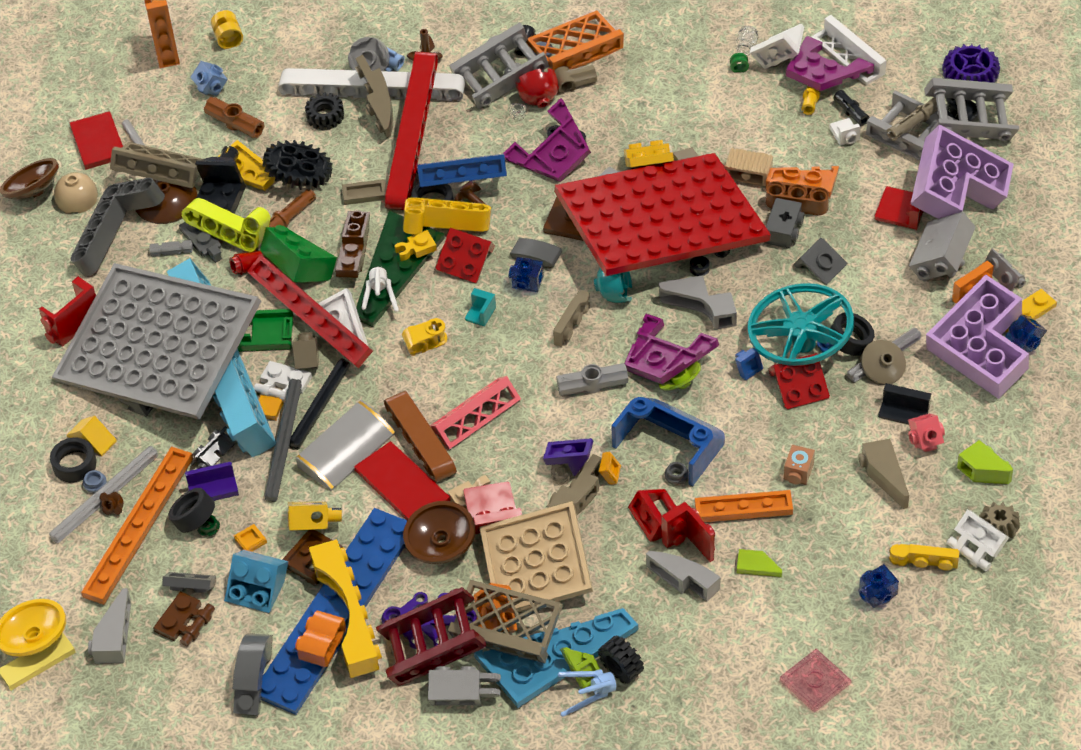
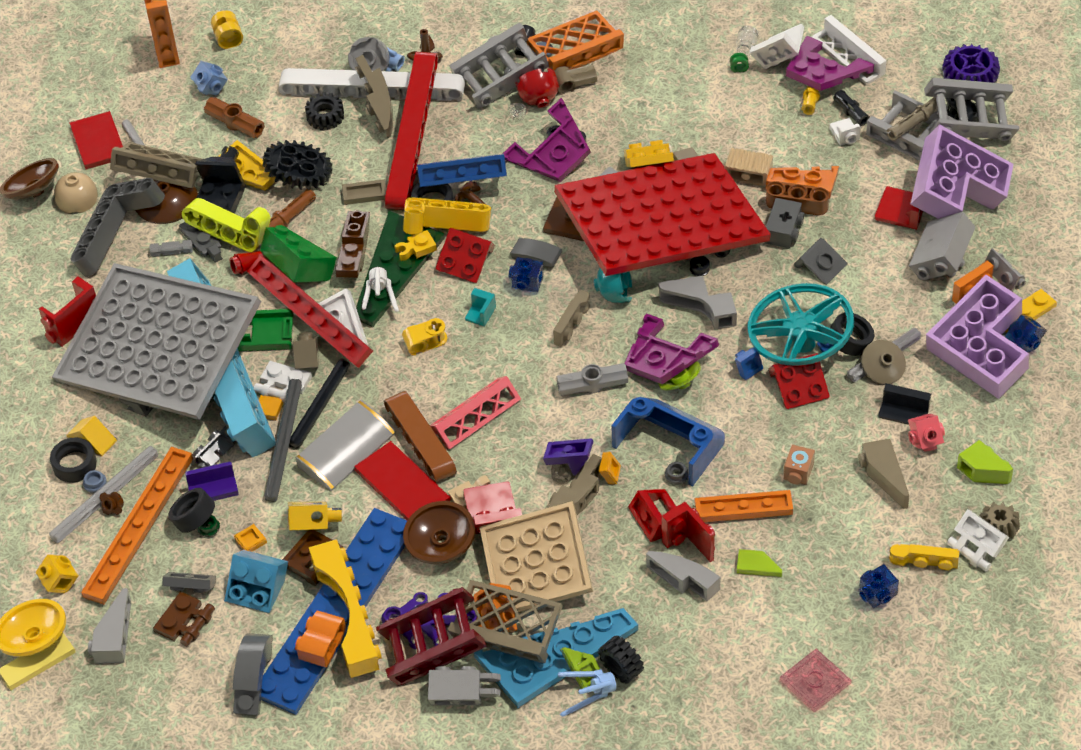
none -> yellow brick [36,554,79,593]

